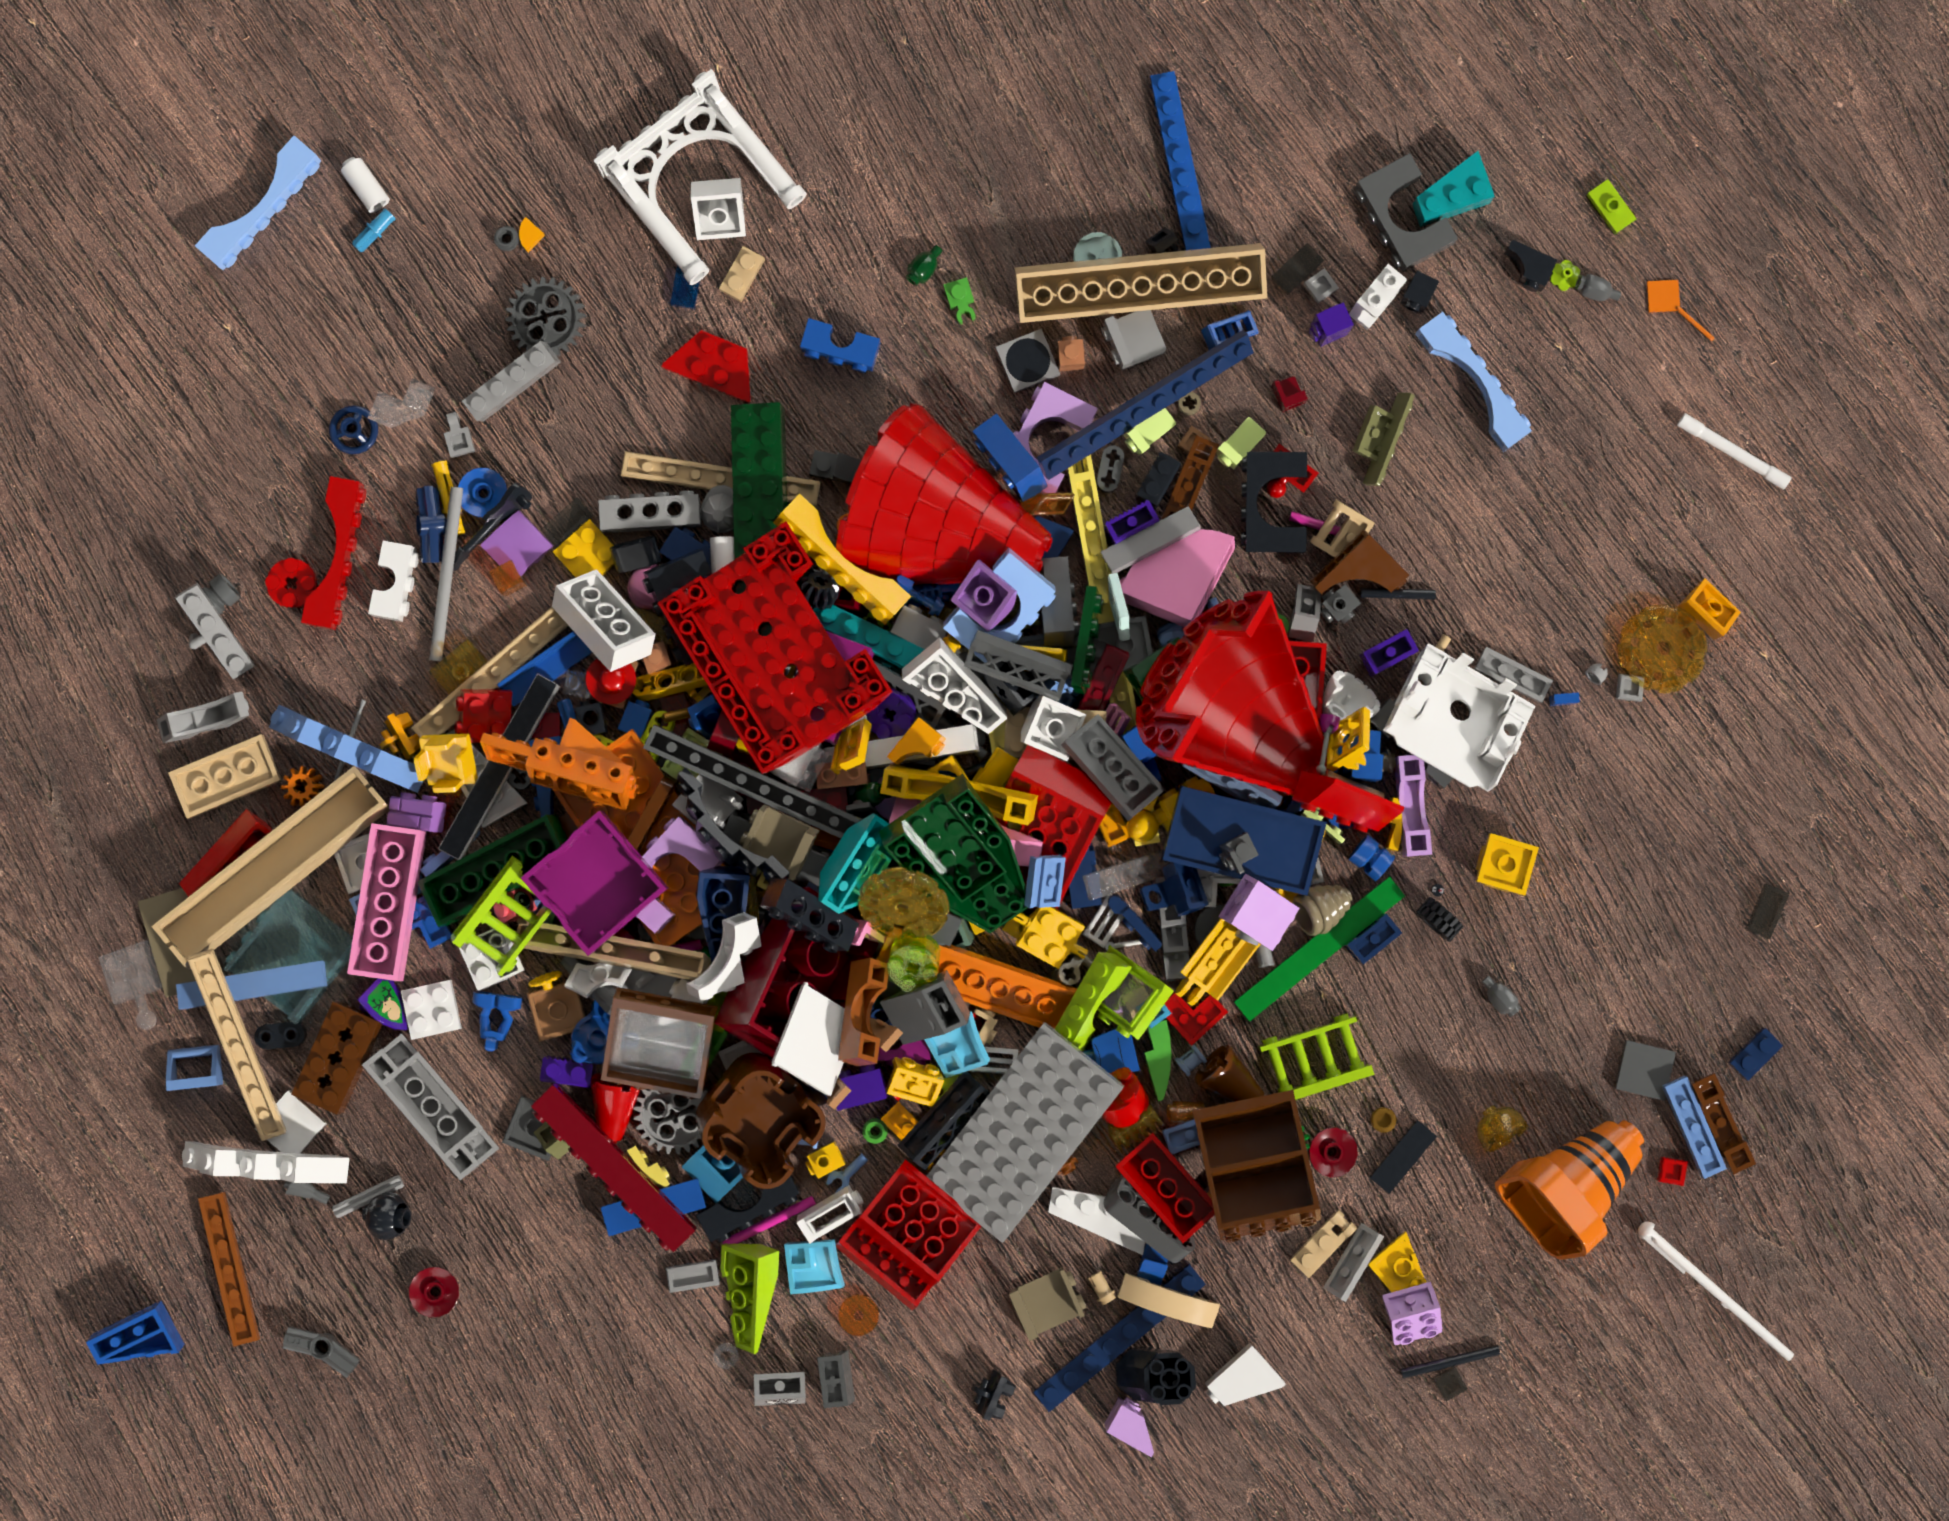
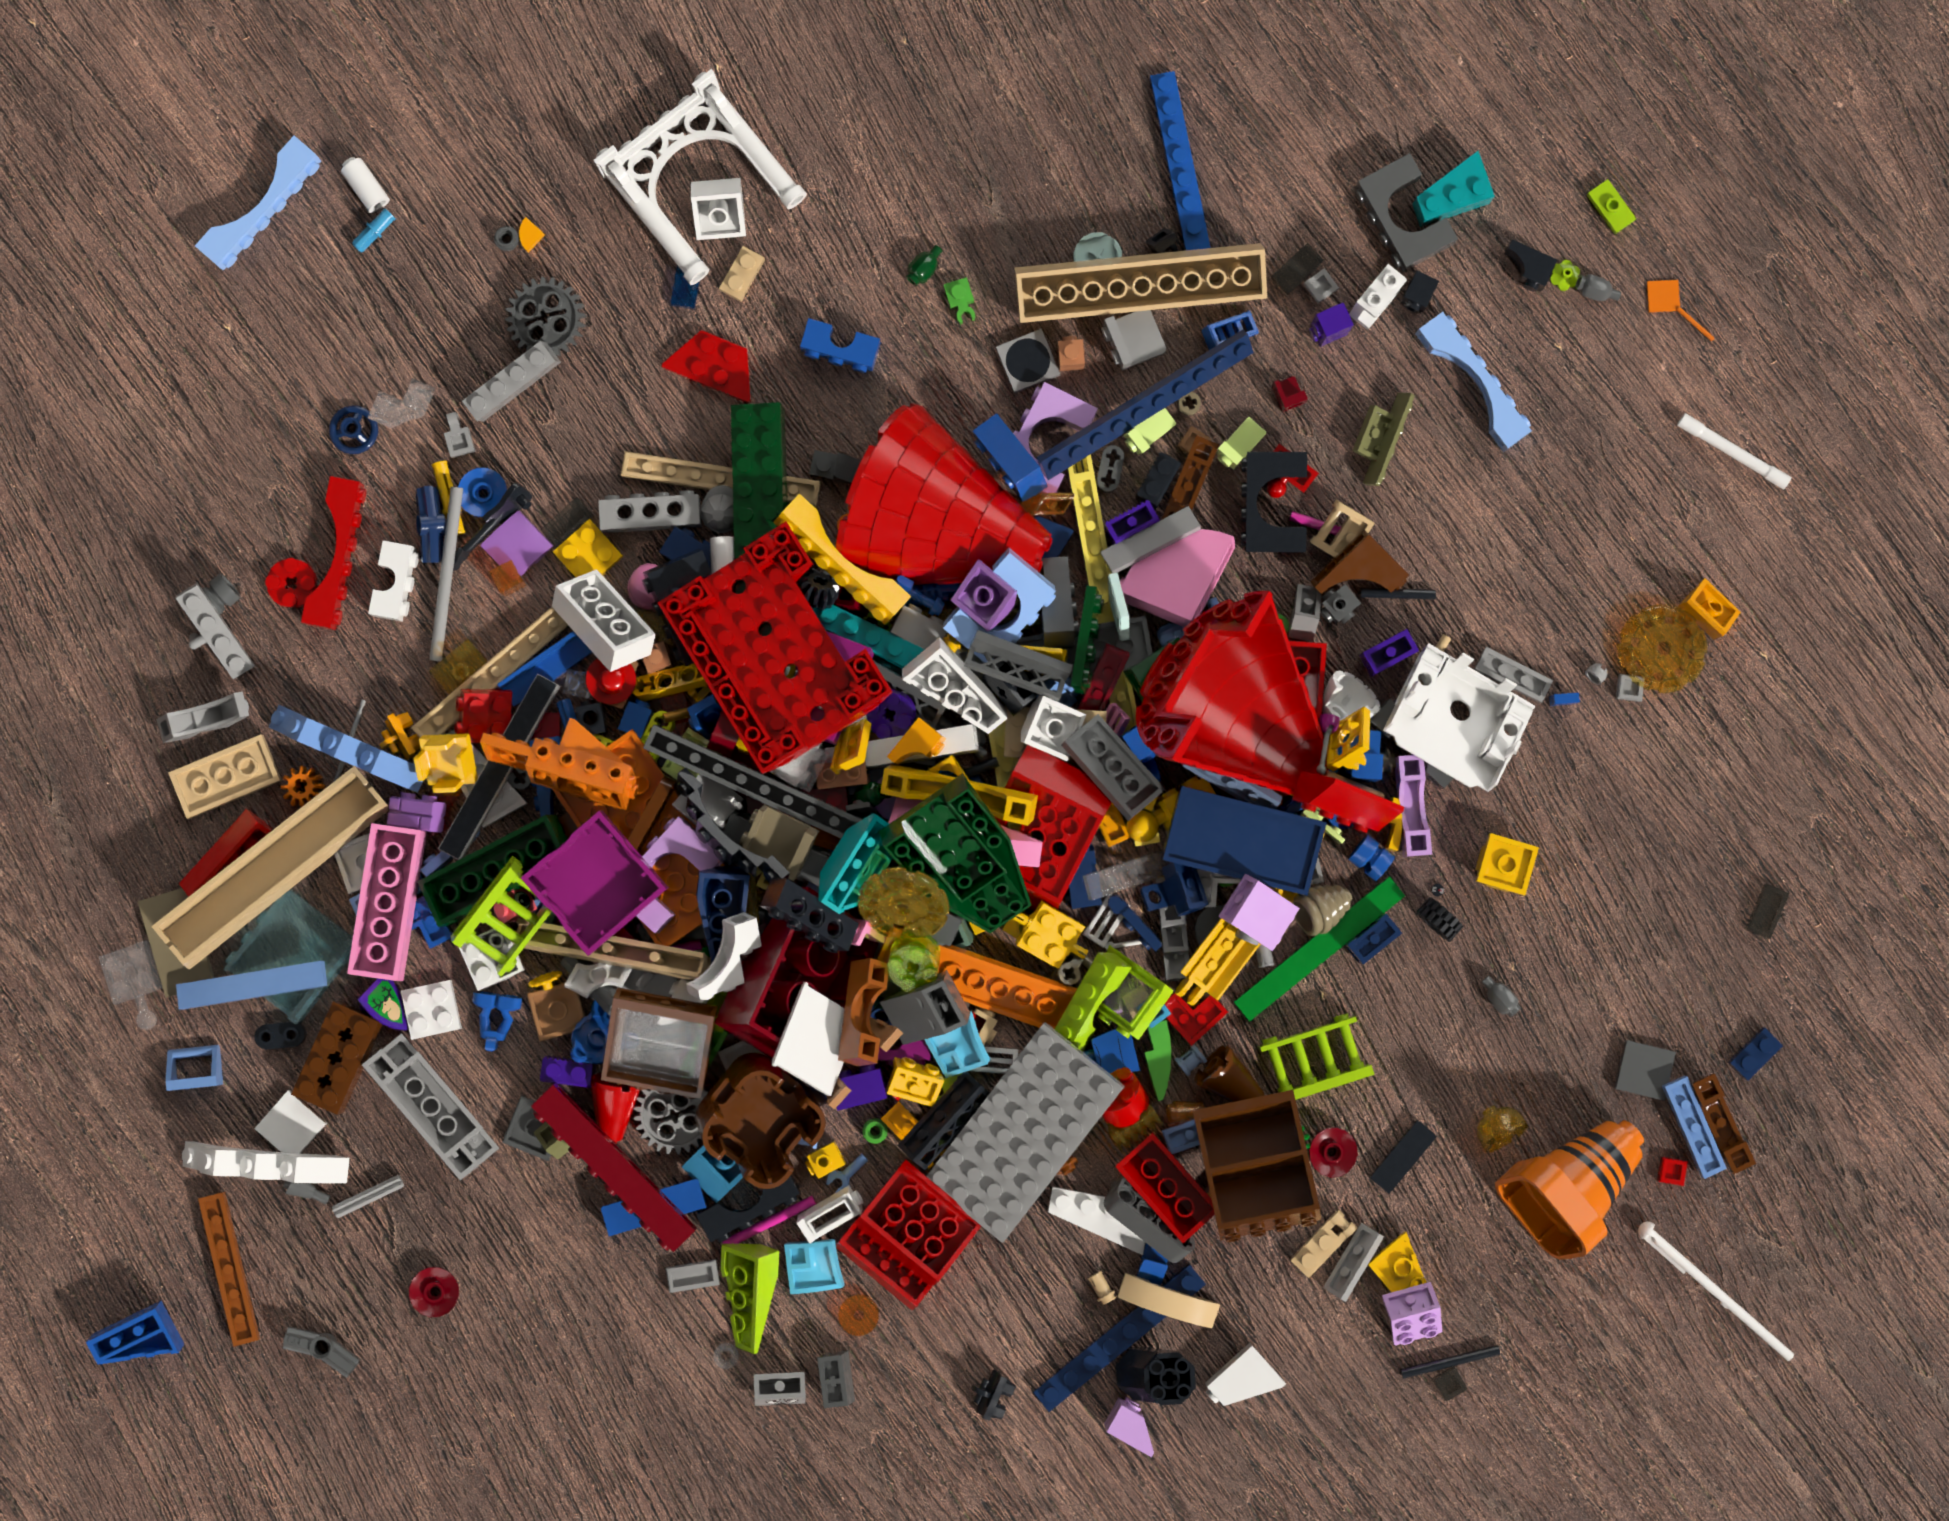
tan tile [187,949,287,1141] -> none
black plant [362,1192,411,1240] -> none
black beam [610,536,662,573] -> none
light yellow slope [626,1146,671,1189] -> none
yellow slope [972,747,1019,787] -> none
dark tan panel [1008,1267,1087,1341] -> none
medium blue plate [1024,855,1066,908] -> none
dark grey bracket [1219,832,1258,874] -> none
pearl gold tile [1370,1107,1396,1133] -> none

